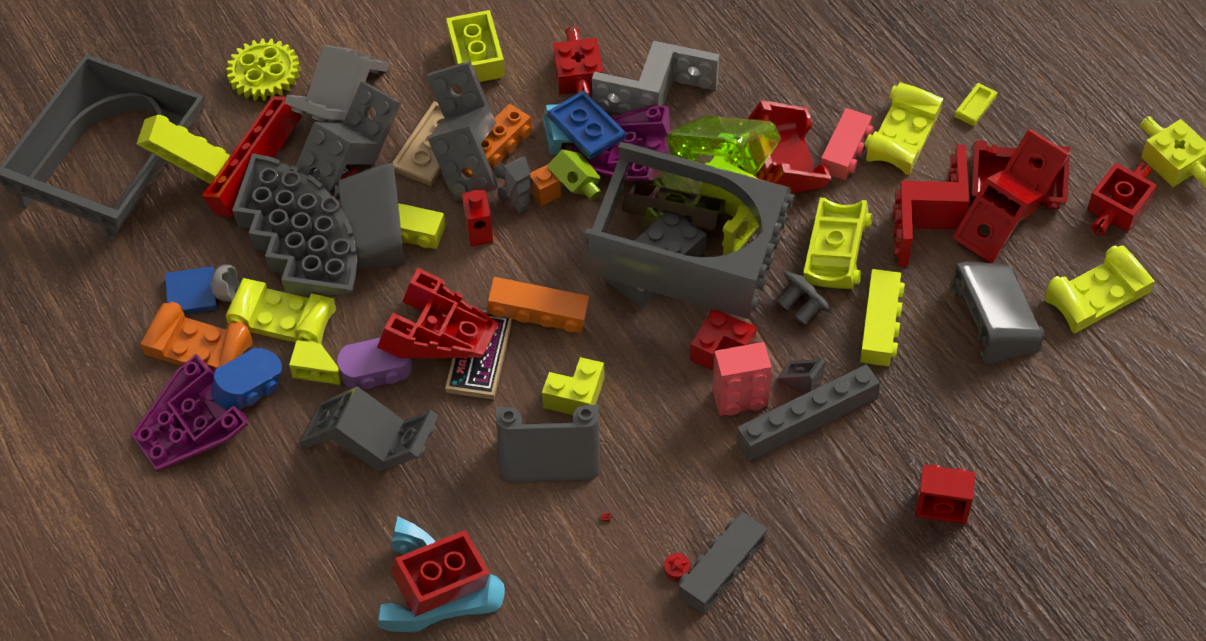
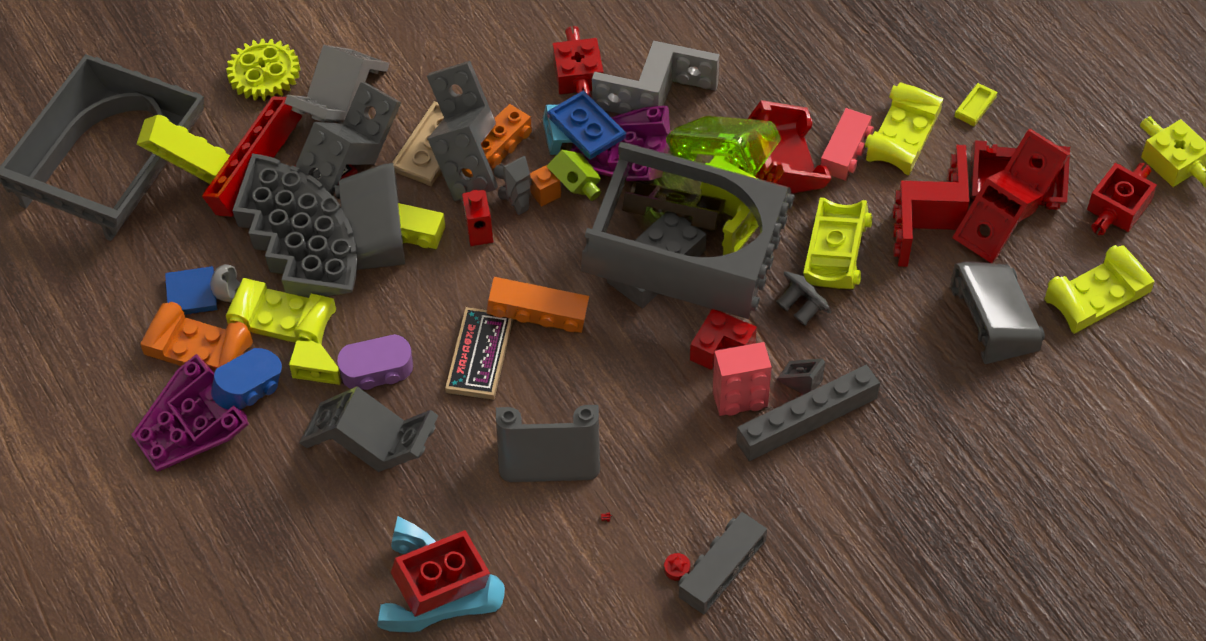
red wedge [377,268,498,358] -> none
neon yellow brick [446,10,505,82] -> none
neon yellow brick [542,357,604,415] -> none
neon yellow brick [860,269,905,366] -> none
red brick [915,465,975,524] -> none

